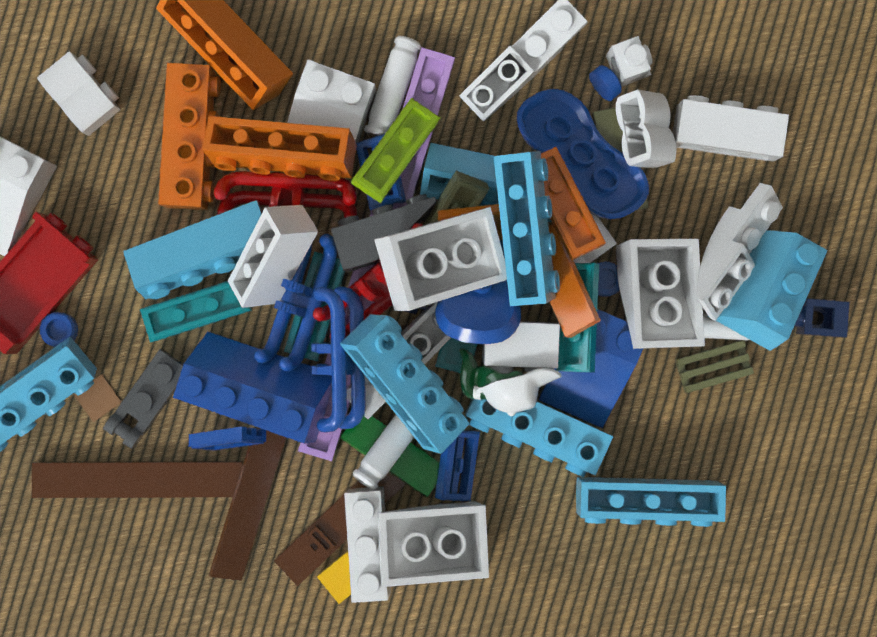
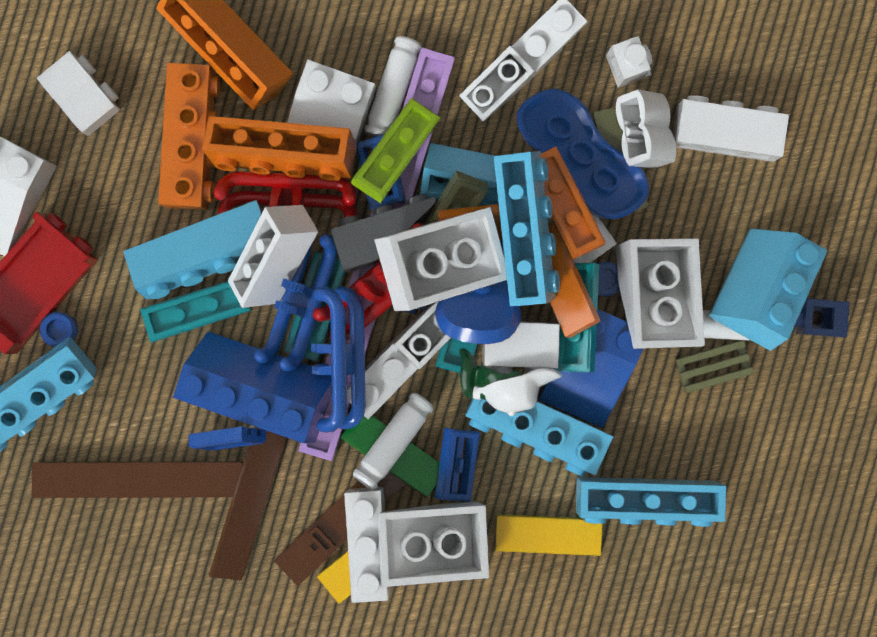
medium nougat sticker [73,374,122,423] -> none
dark grey plate [103,349,183,449] -> none
medium azure brick [340,314,470,454] -> none
blue tile [589,65,622,101] -> none
white slope [697,183,783,321] -> none
none -> yellow tile [495,514,602,556]

